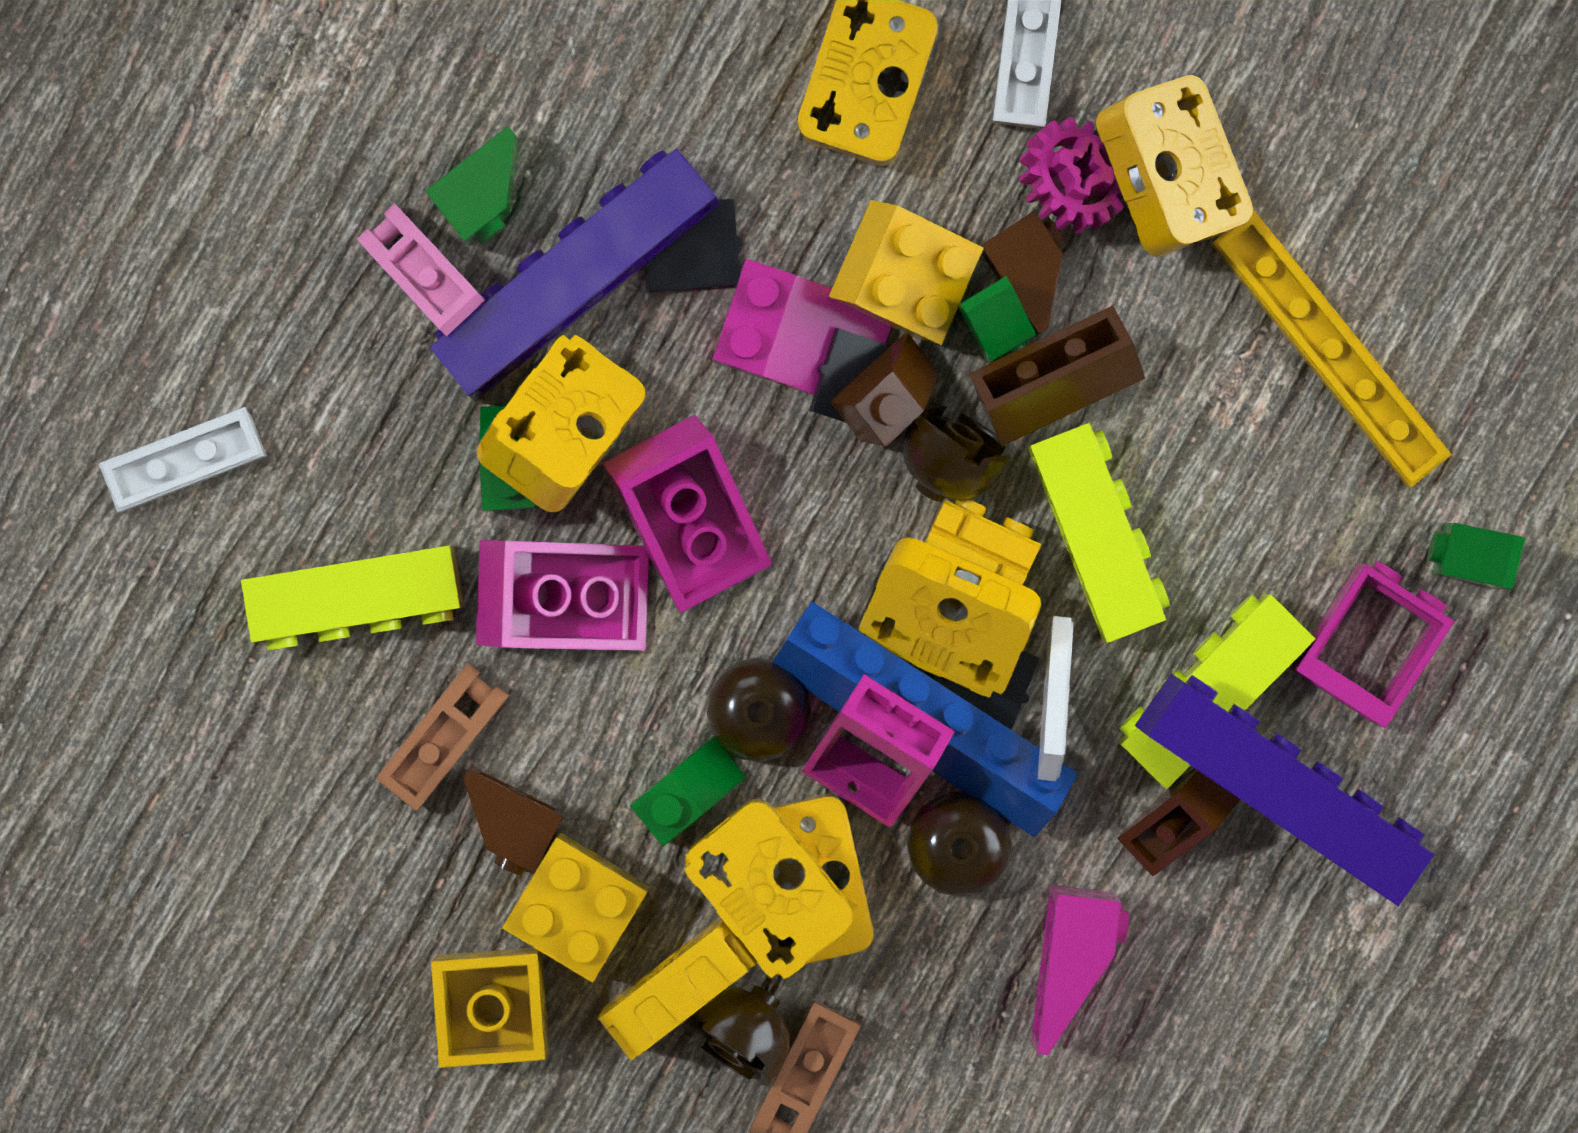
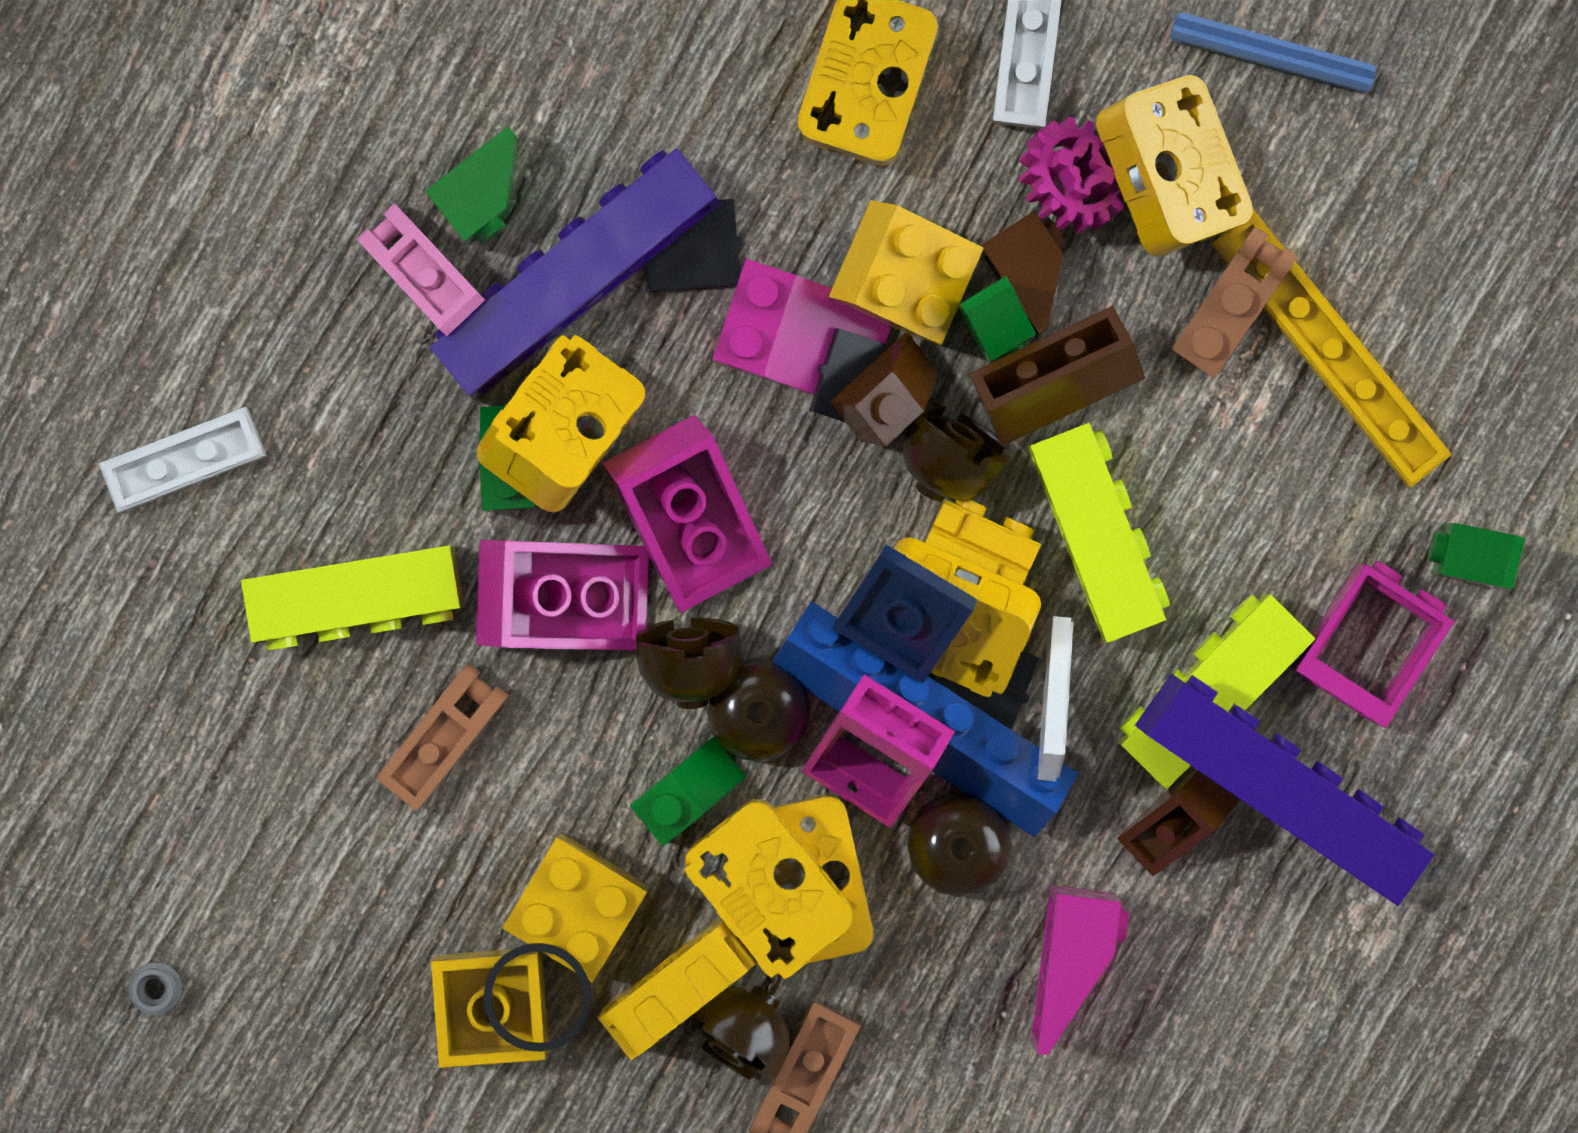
reddish brown slope [463,766,566,876] -> none
none -> light grey plate [128,962,182,1015]
none -> black piece [484,943,591,1051]
none -> dark brown cylinder [636,617,742,709]
none -> dark blue plate [832,544,978,683]
none -> medium blue axle [1171,12,1376,93]
none -> nougat plate [1171,227,1299,379]

